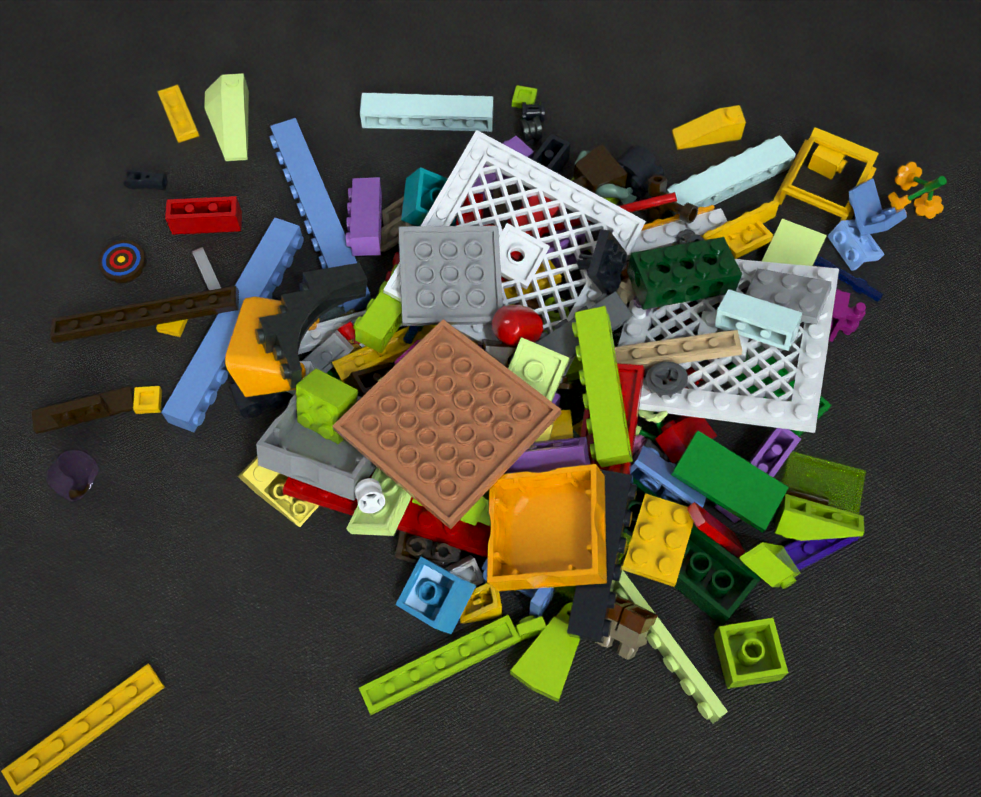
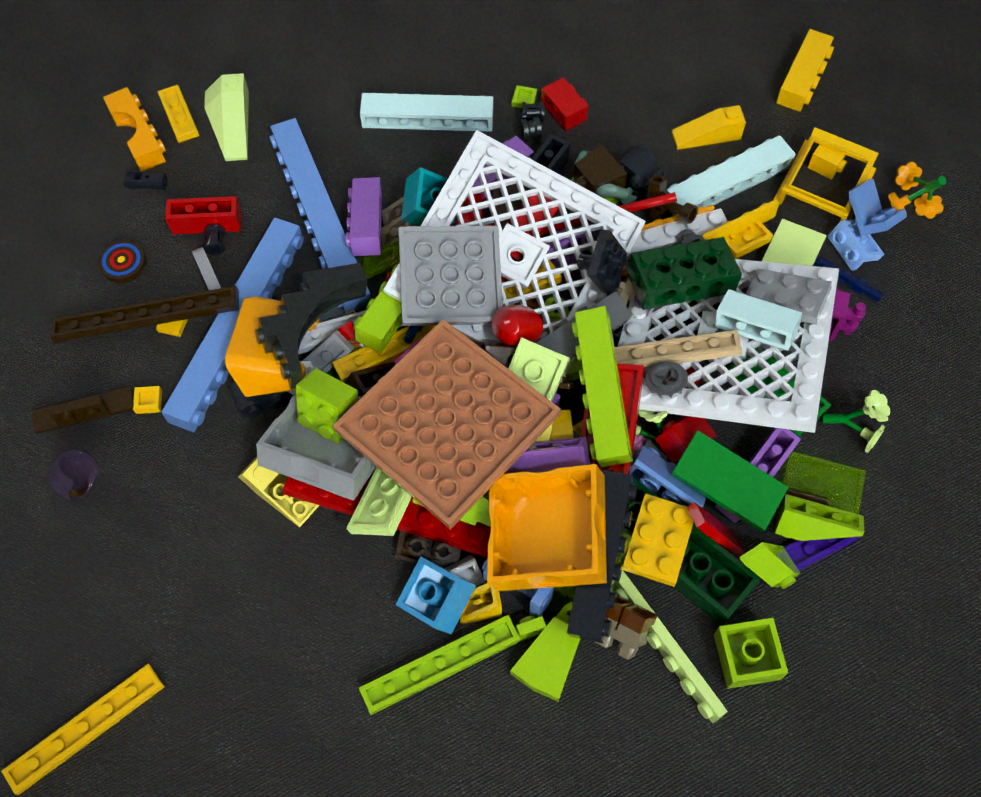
white wheel [354,478,385,513] -> none
none -> light orange arch [103,87,166,172]
none -> black bush [204,224,225,255]
none -> clear neon green tile [362,240,400,278]
none -> red brick [541,77,589,131]
none -> yellow brick [776,29,835,112]
none -> yellowish green plant [823,390,890,453]

